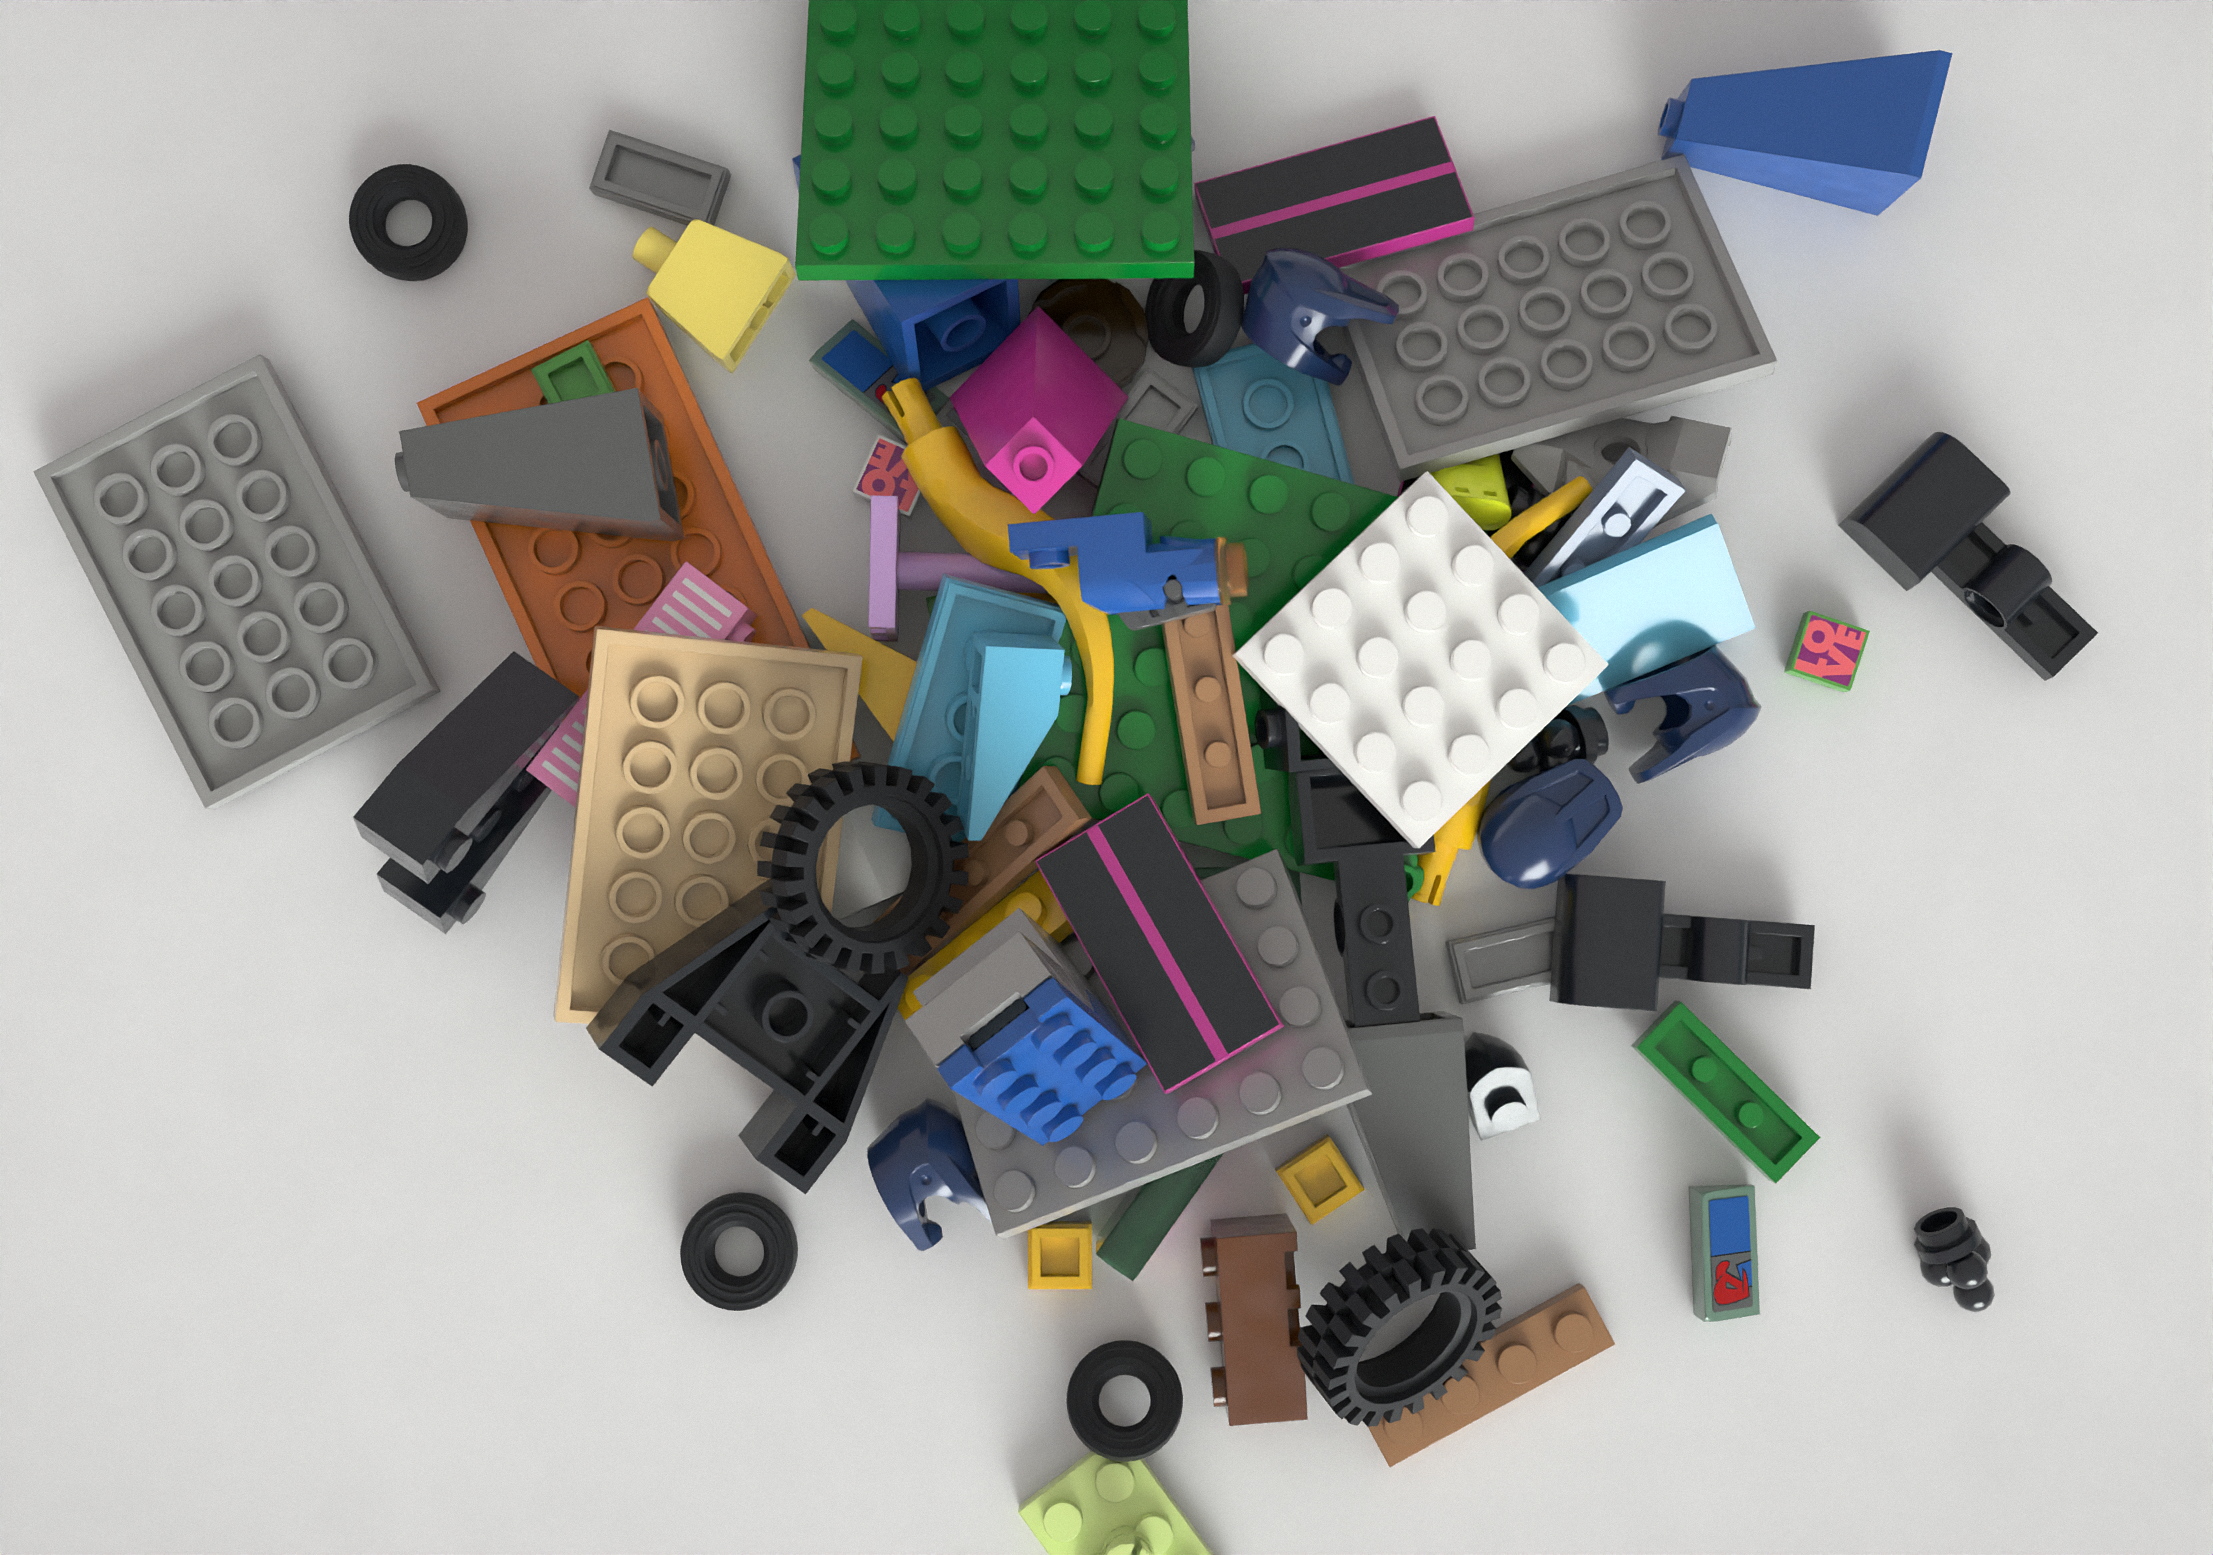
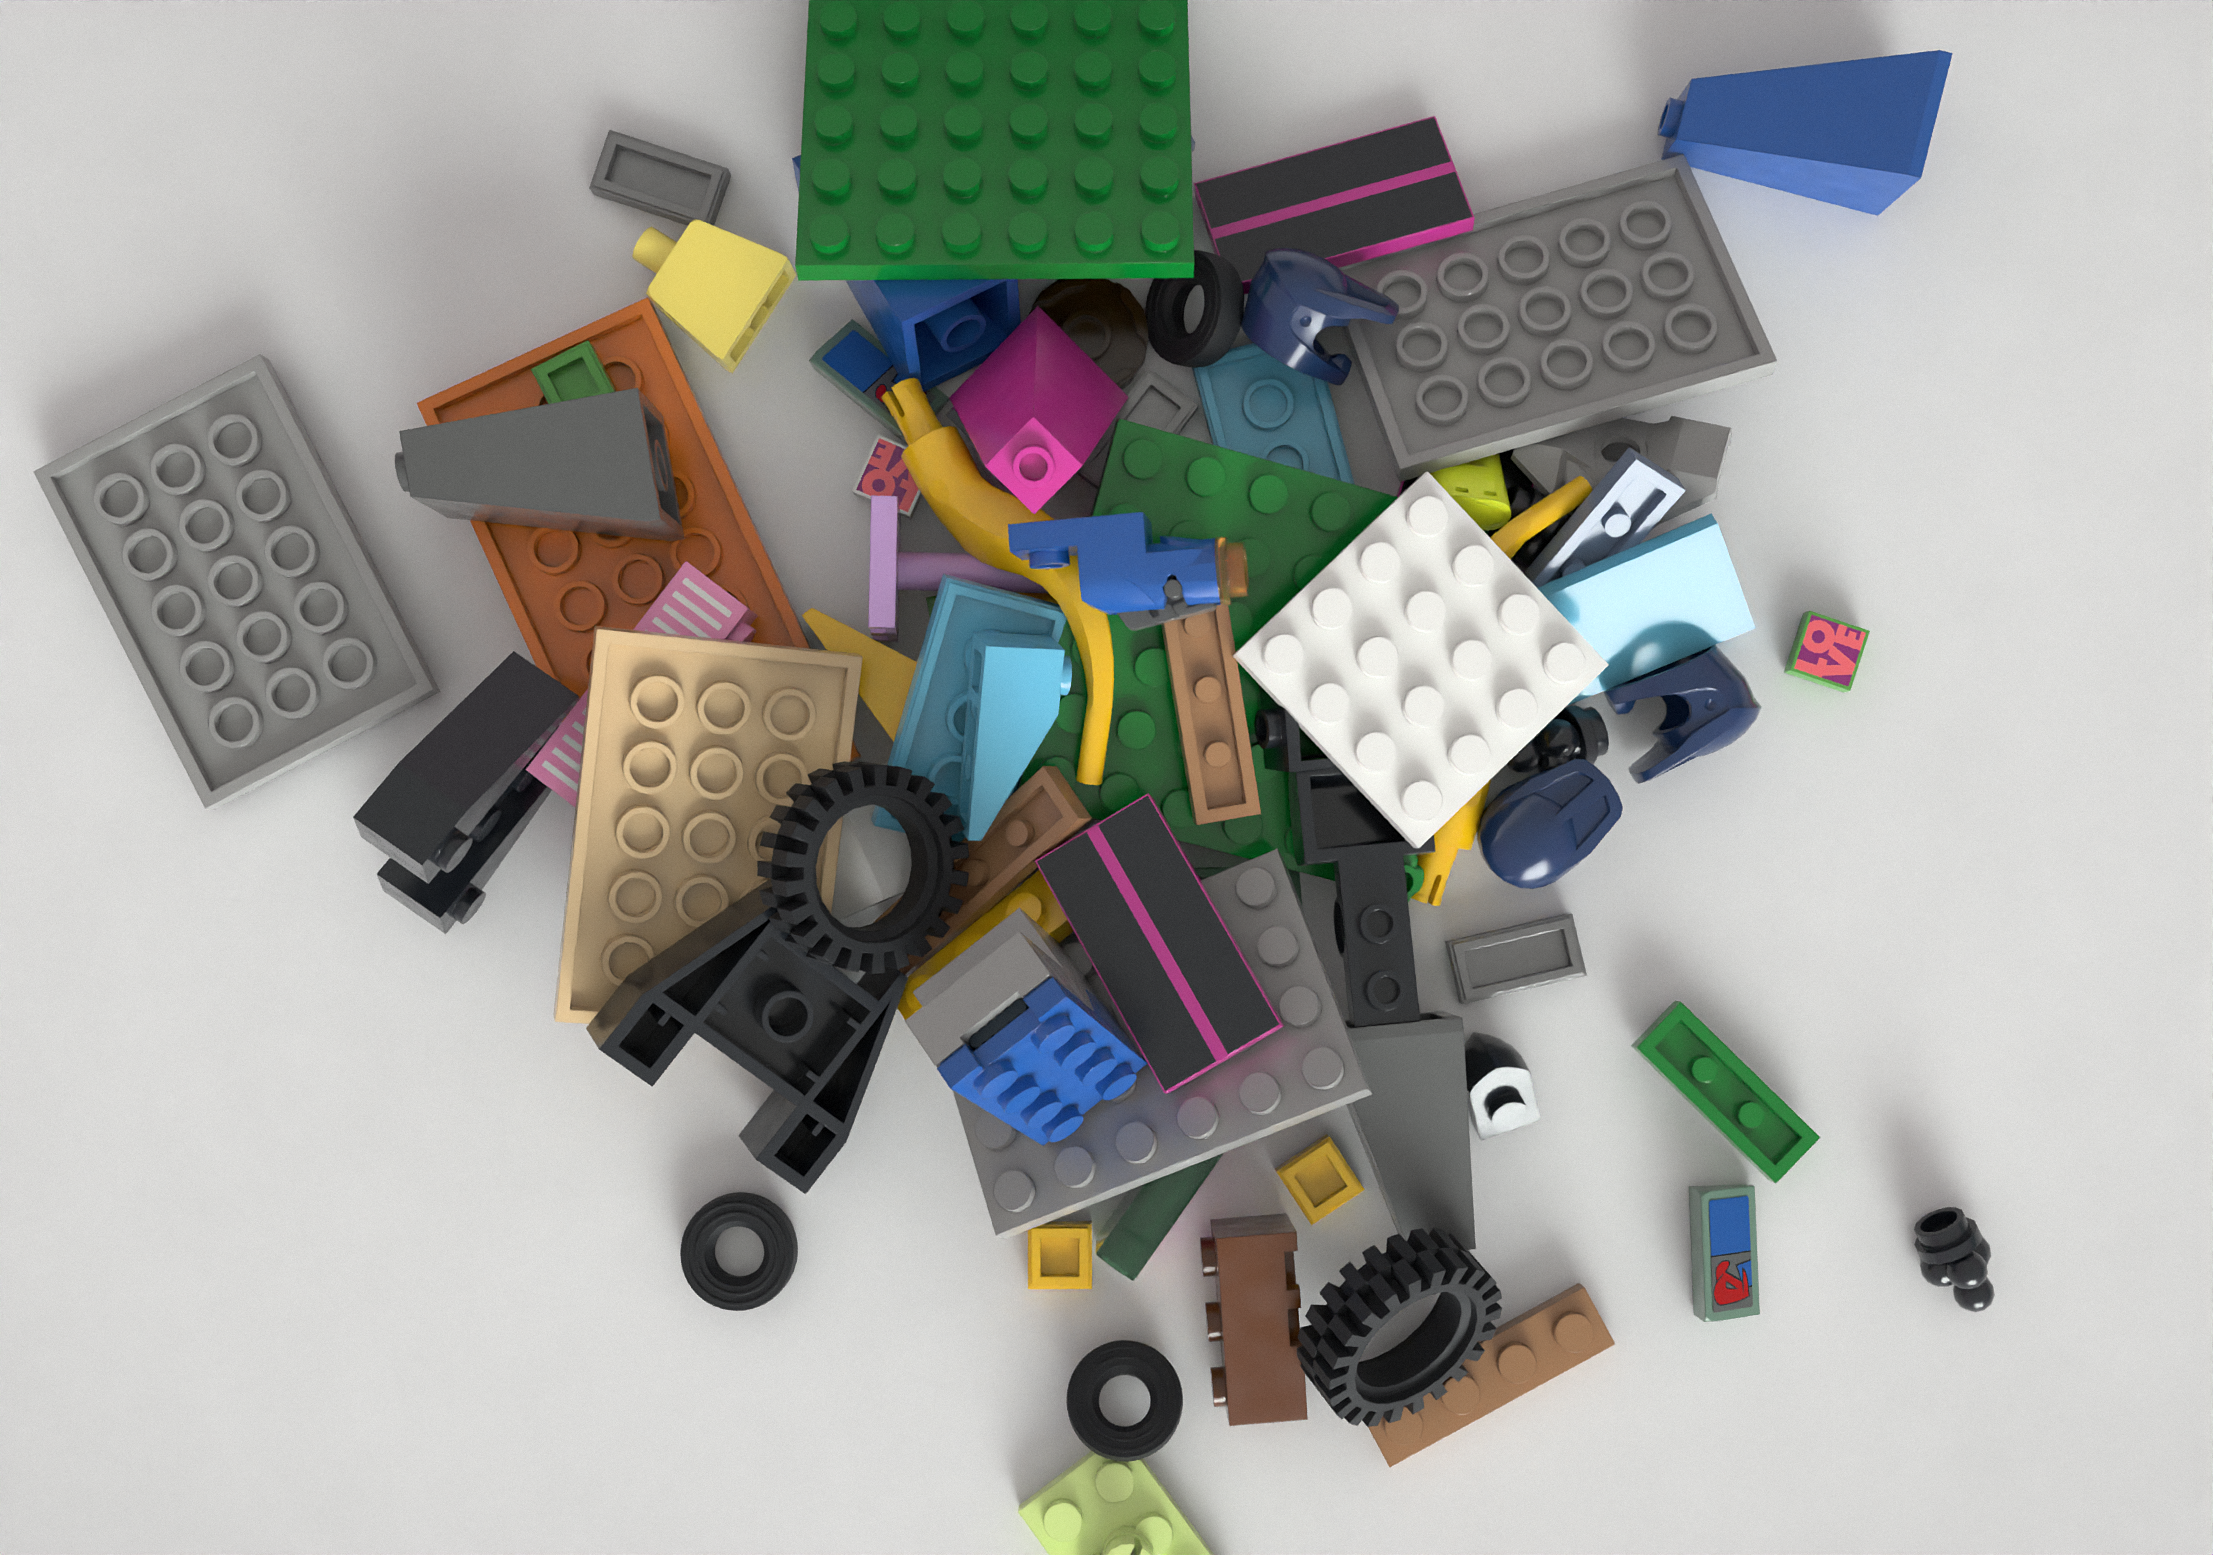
black tyre [349,164,468,281] -> none
dark blue helmet [867,1098,992,1251] -> none
black plate [1549,874,1815,1011] -> none
black plate [1838,432,2098,681] -> none

